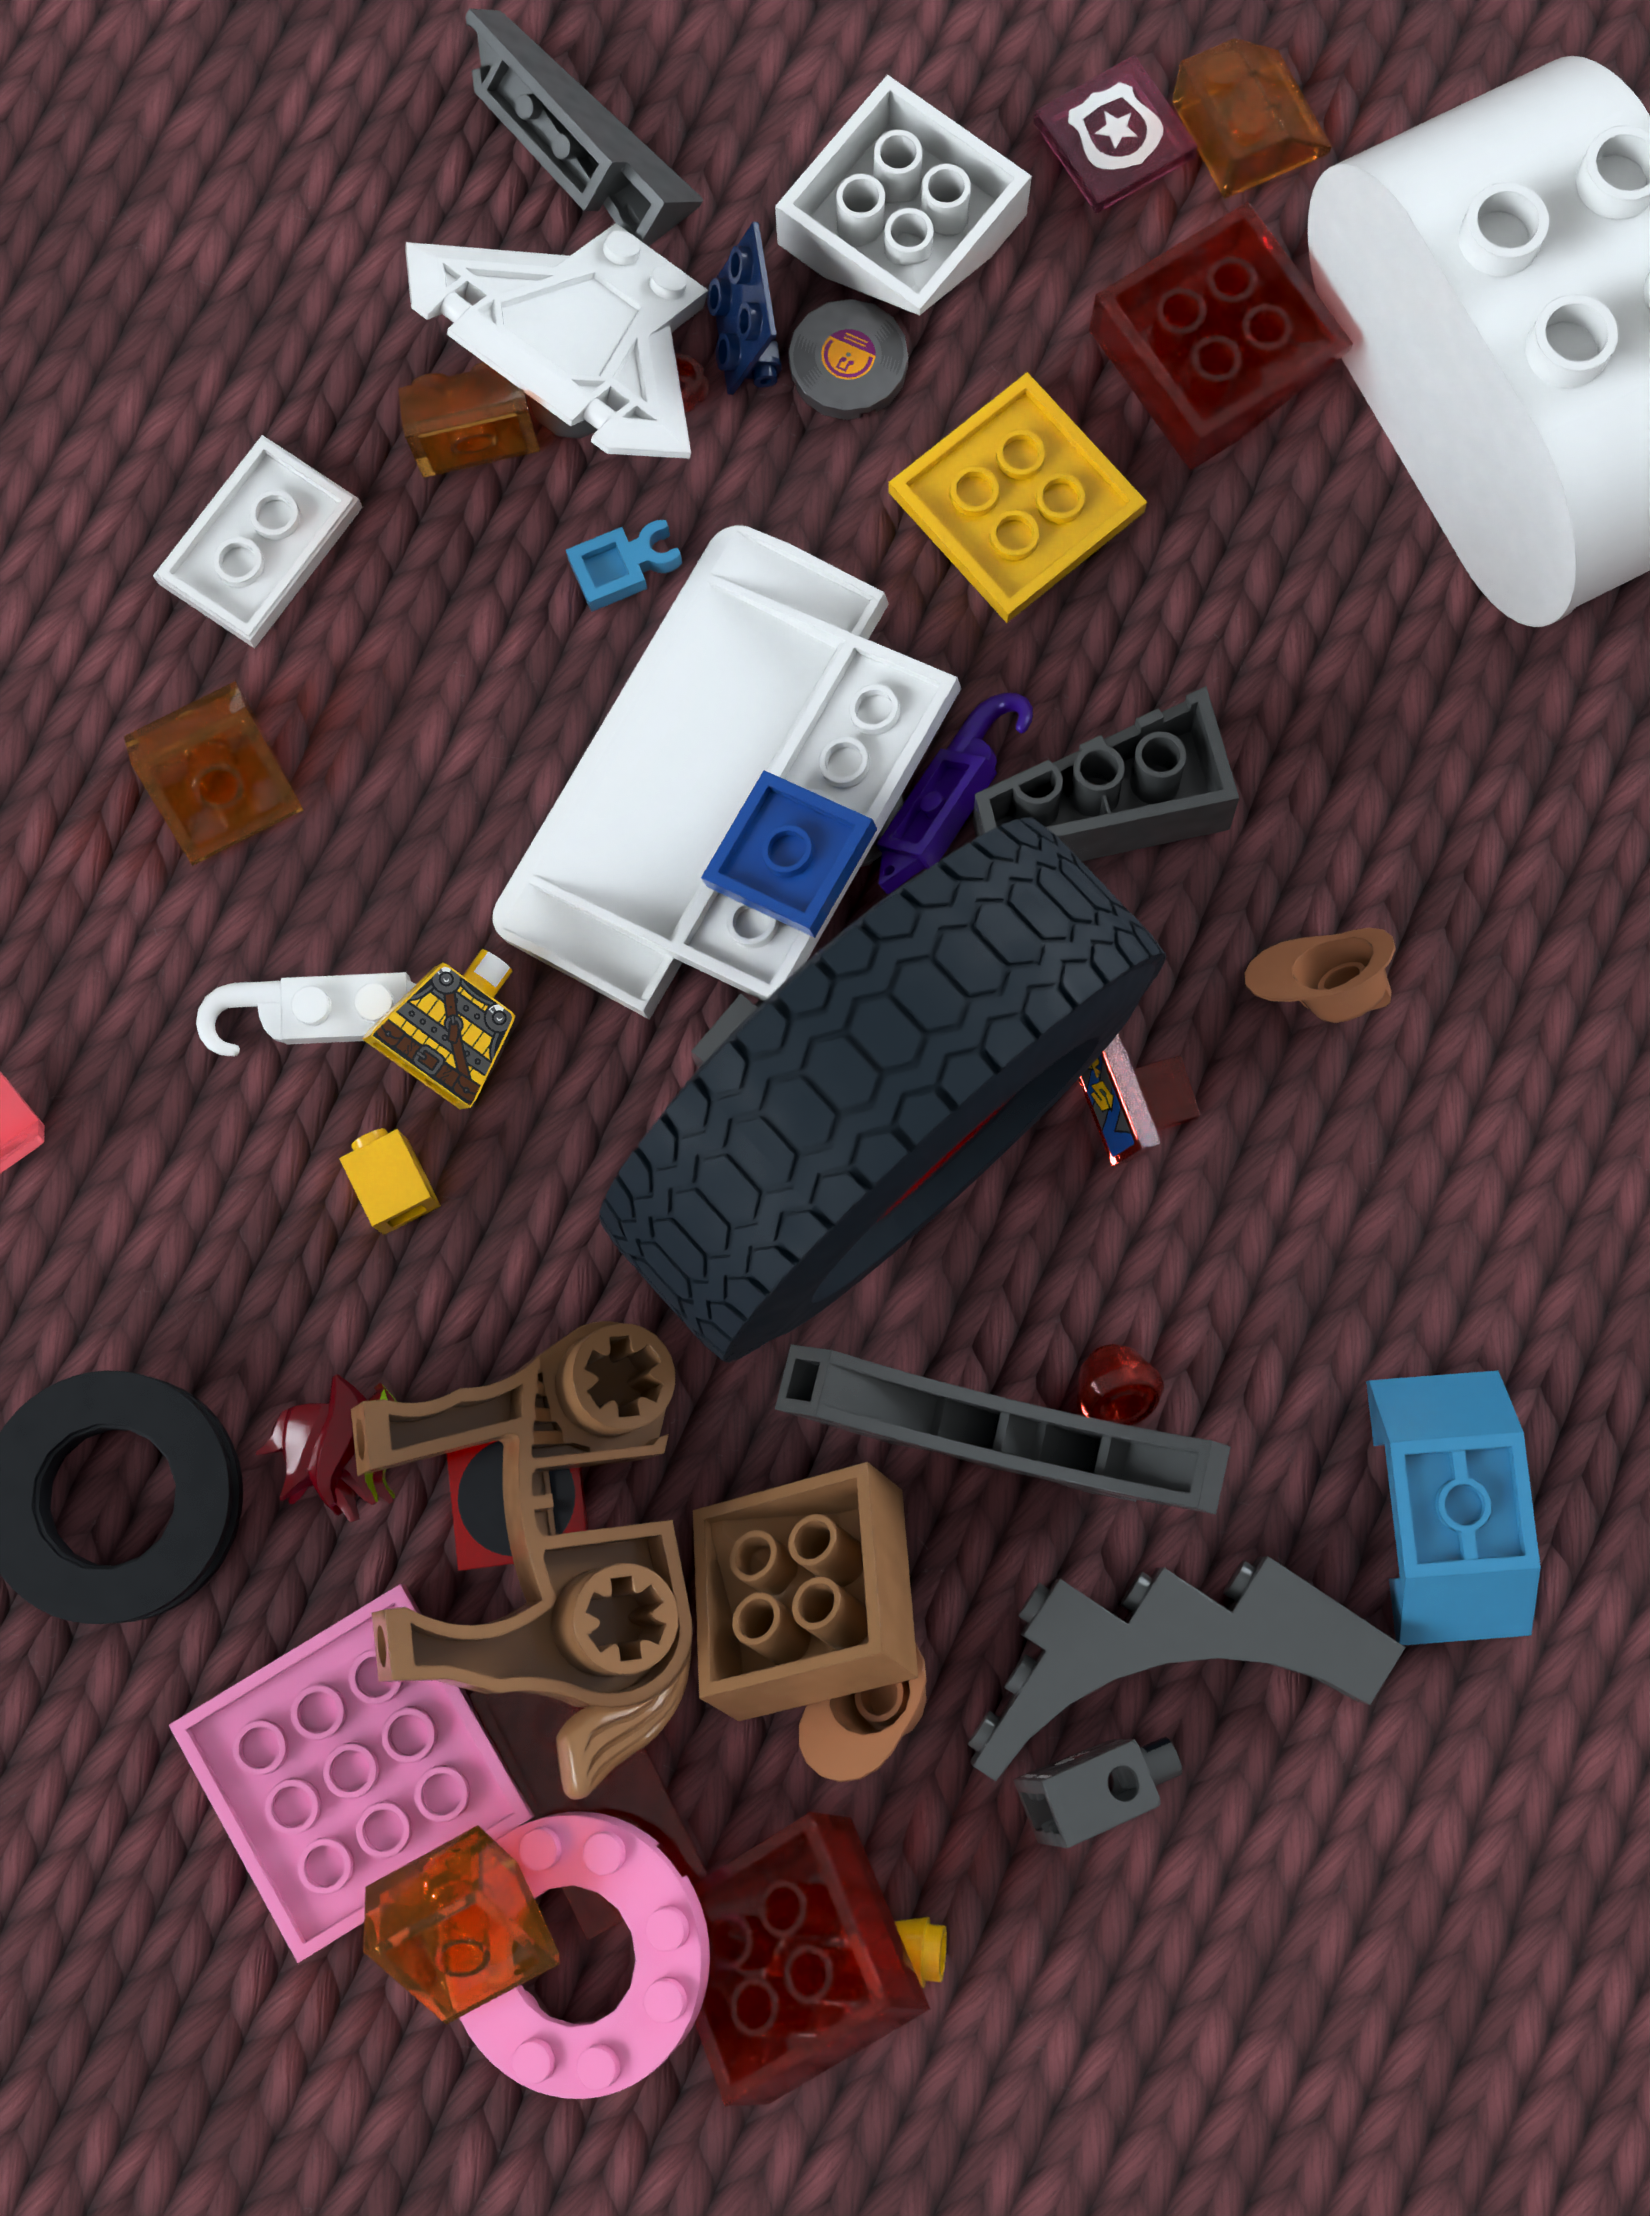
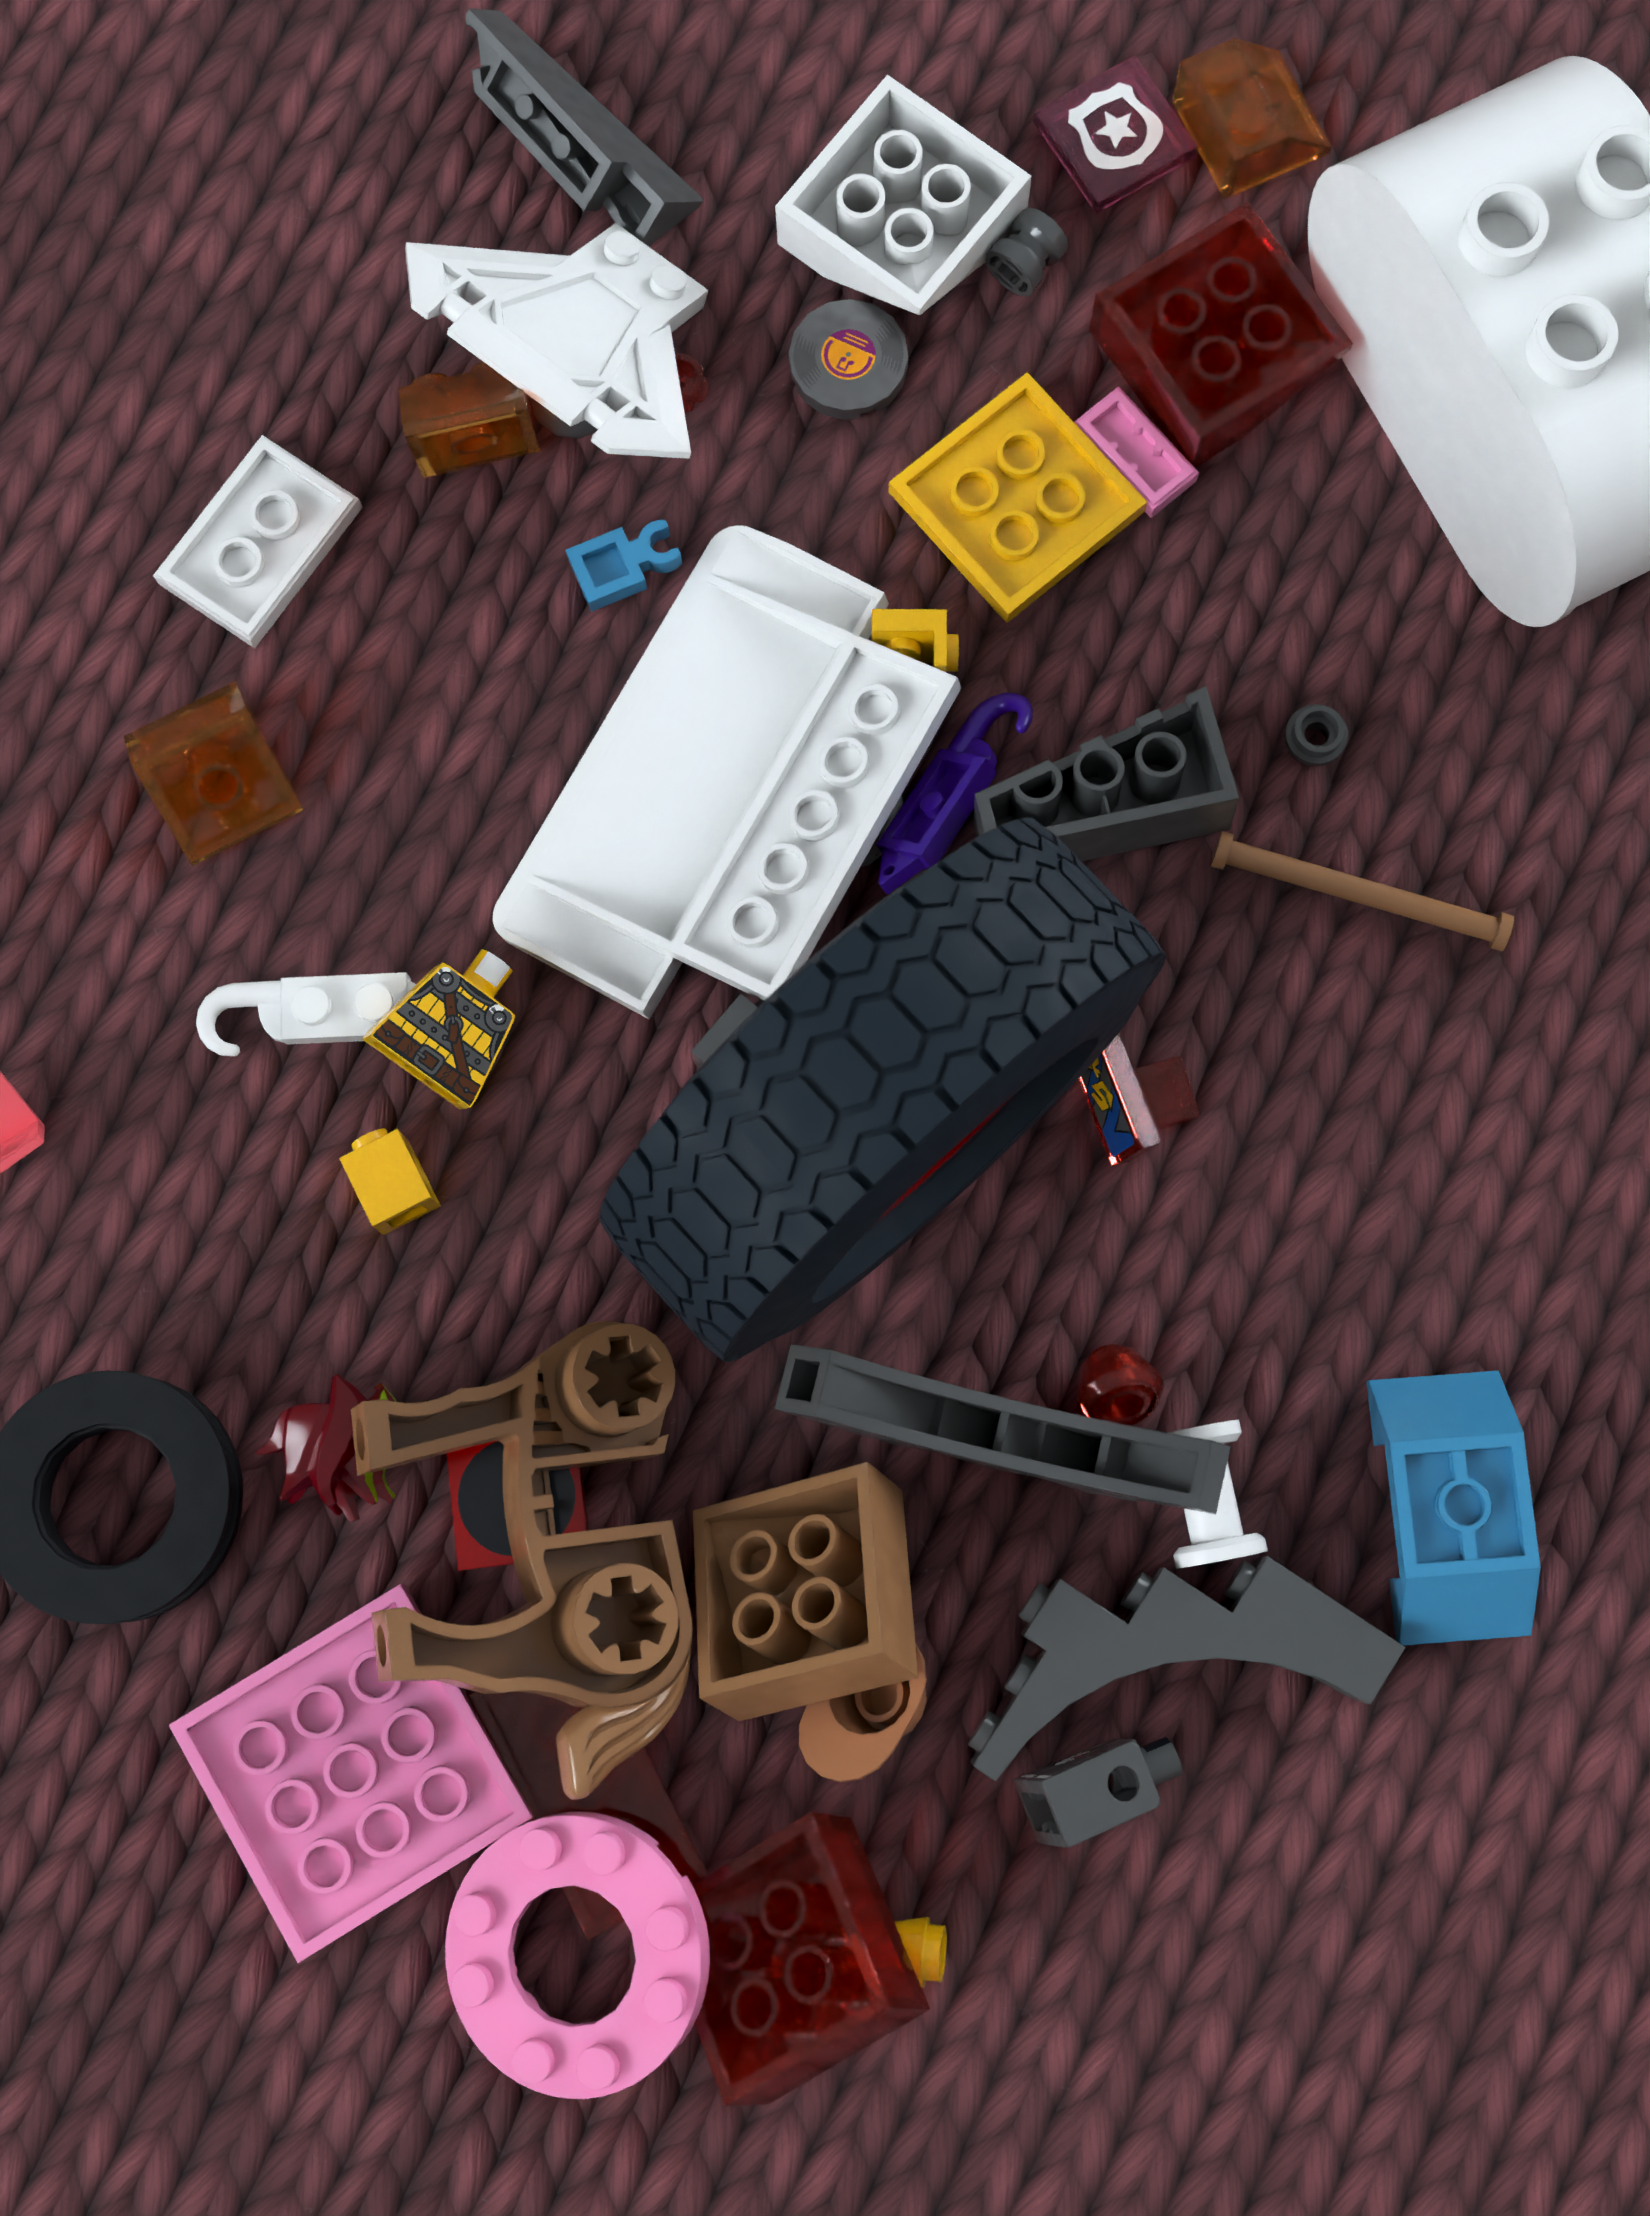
clear orange slope [363,1825,560,2024] -> none
blue plate [701,770,877,938] -> none
dark blue hinge [707,222,782,395] -> none
nougat piece [1244,928,1396,1023] -> none
none -> yellow bracket [872,609,959,672]
none -> dark grey wheel [985,207,1069,297]
none -> bright pink plate [1074,386,1199,518]
none -> white piece [1168,1420,1268,1569]
none -> medium nougat bar [1211,831,1514,952]
none -> dark grey plate [1284,704,1348,766]

